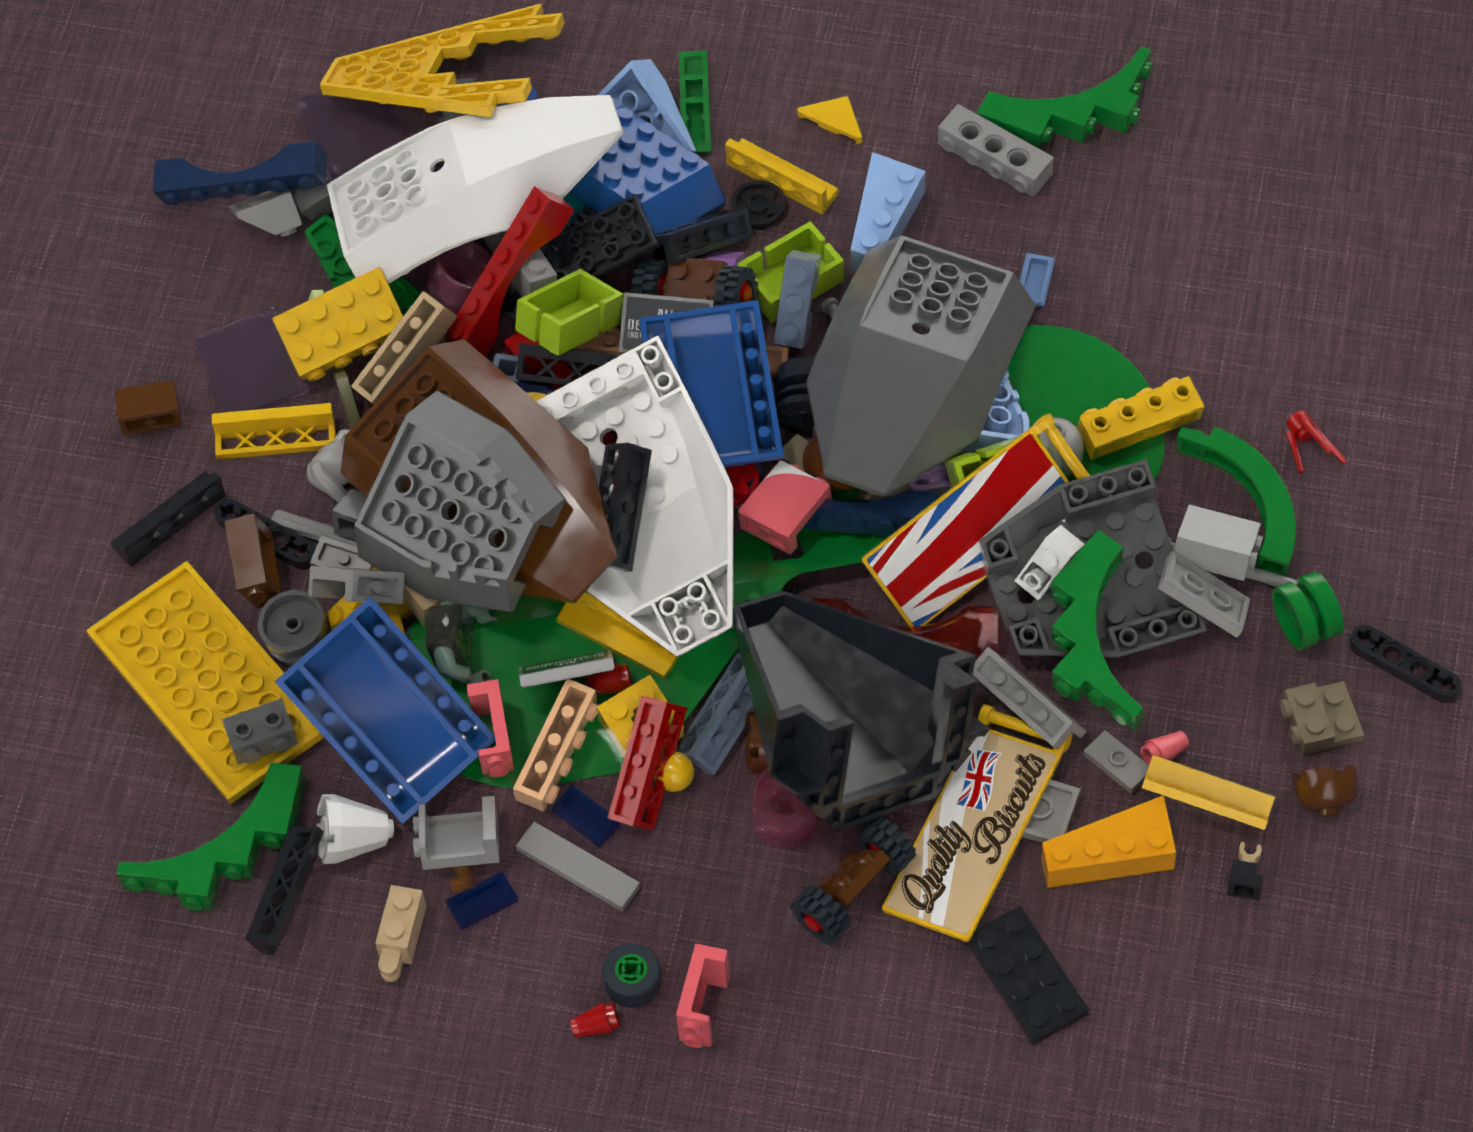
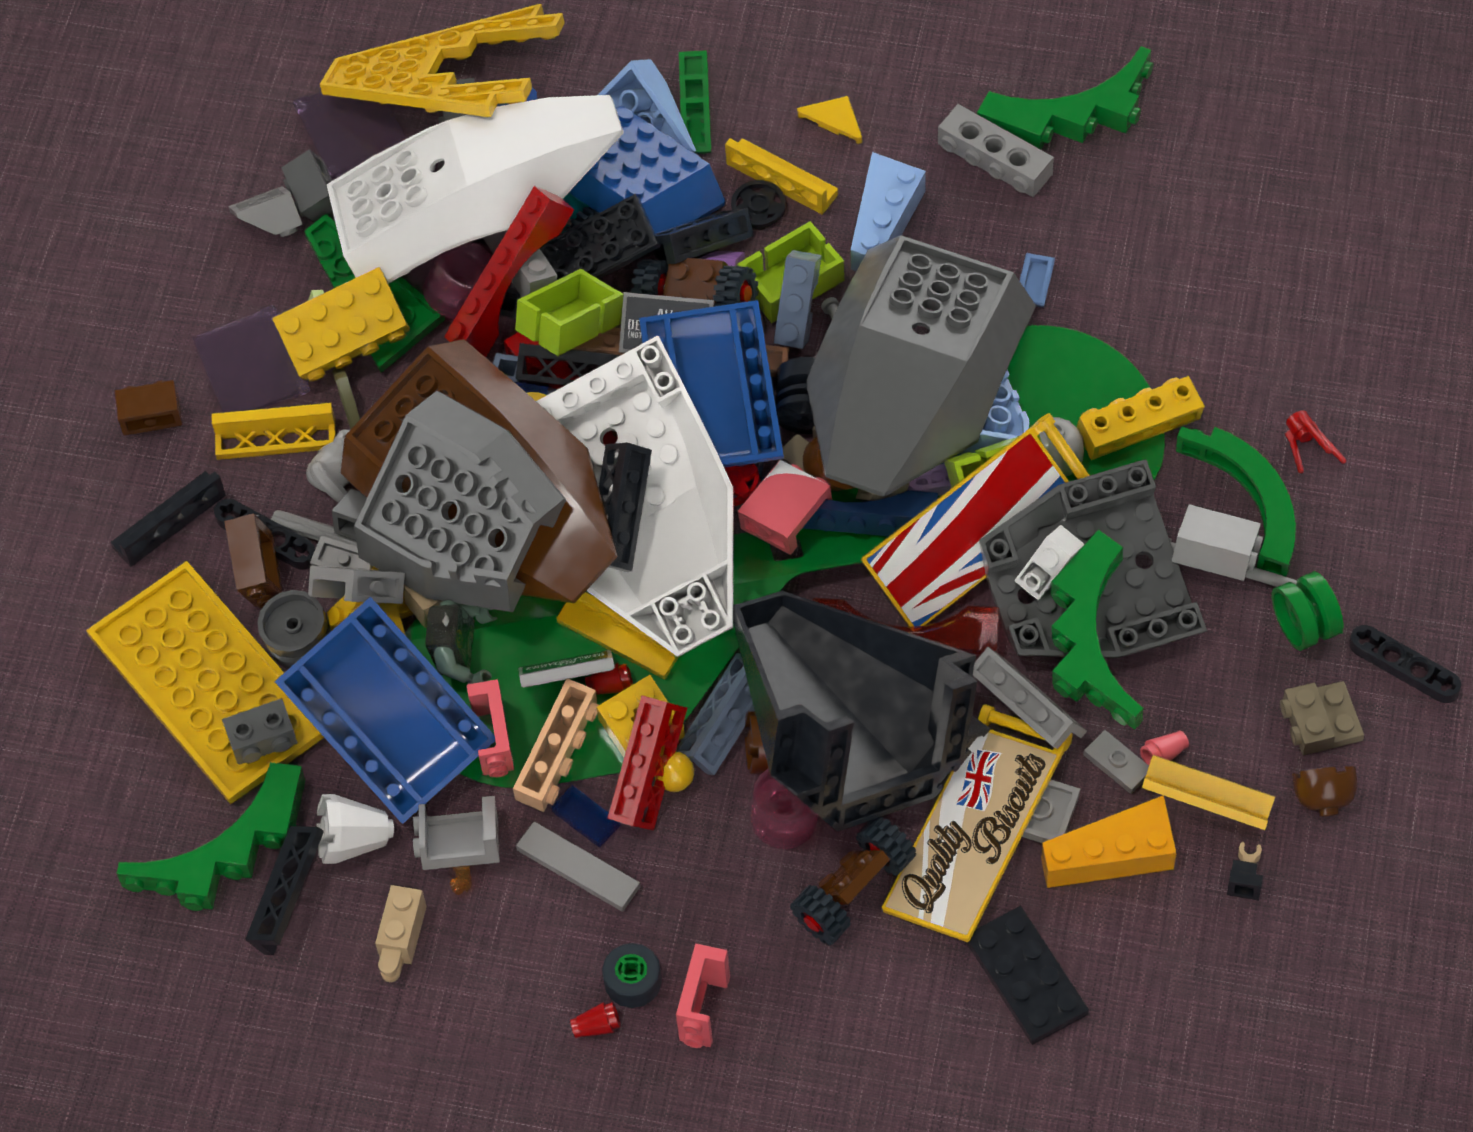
dark blue arch [153,141,327,205] -> none
tan brick [351,291,458,404] -> none
clear blue tile [445,871,518,930] -> none
light grey tile [1158,551,1250,638] -> none

